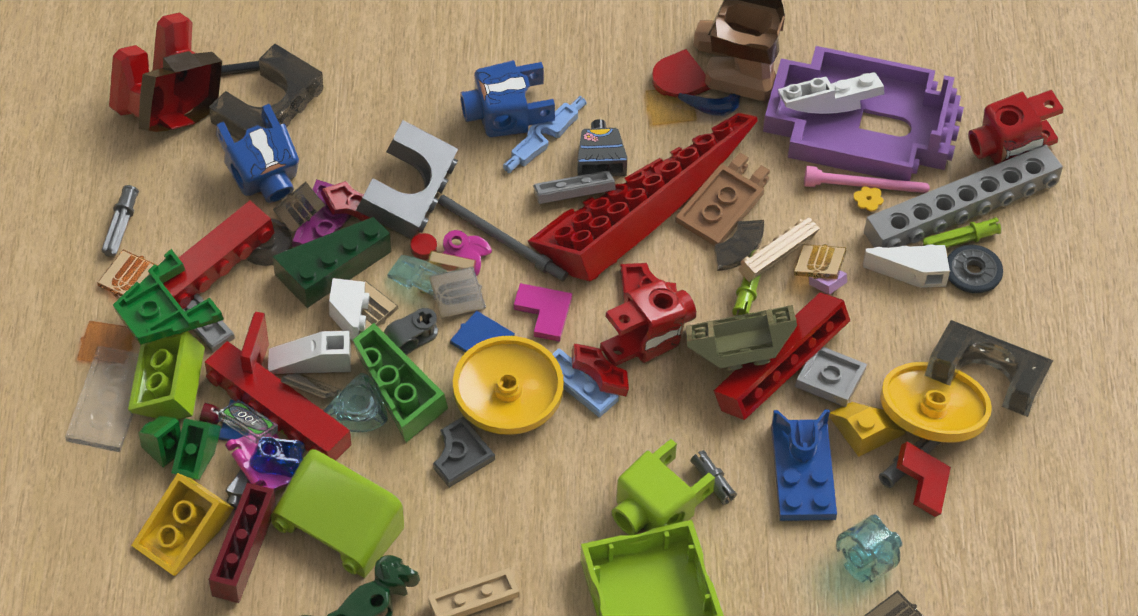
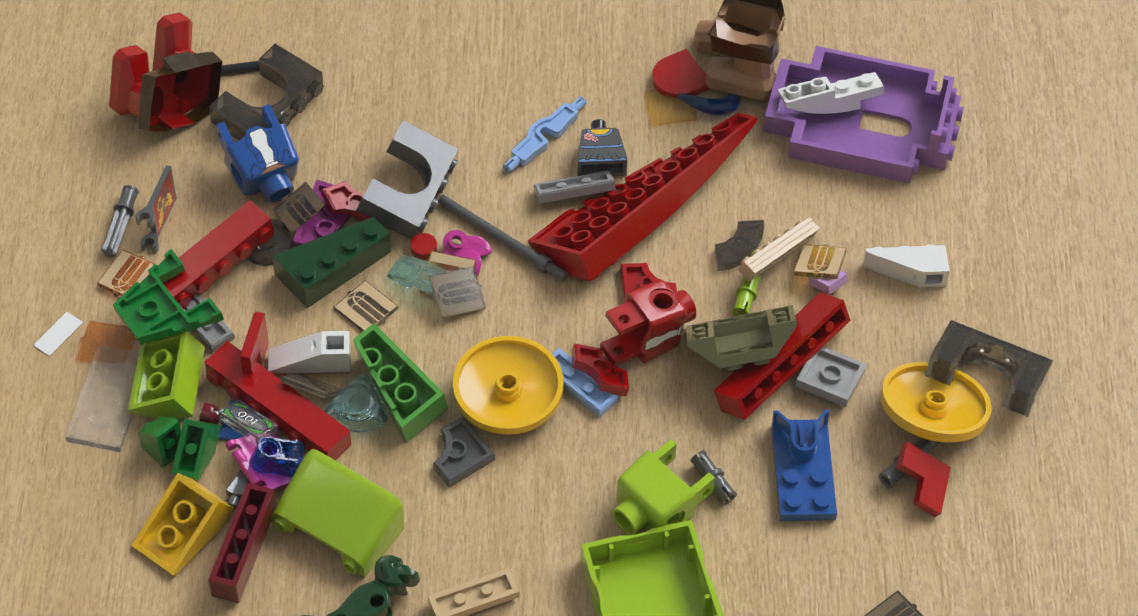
white slope [329,278,370,341] -> none
dark grey piece [384,308,438,354] -> none
blue piece [450,311,515,353] -> none
blue piece [460,60,555,137] -> none
dark pink tile [514,283,572,342] -> none
medium nougat tile [675,152,770,248] -> none
bright pink piece [804,166,930,193] -> none
yellow slope [829,402,905,457] -> none
clear light blue brick [836,515,902,583] -> none
yellow plant [853,186,884,212] -> none
light grey brick [864,145,1063,248] -> none
lime axle [923,217,1001,248] -> none
wheel [947,245,1003,293] -> none
red piece [968,90,1064,165] -> none
none -> white sticker [33,312,83,356]
none -> dark grey flag [136,165,177,253]

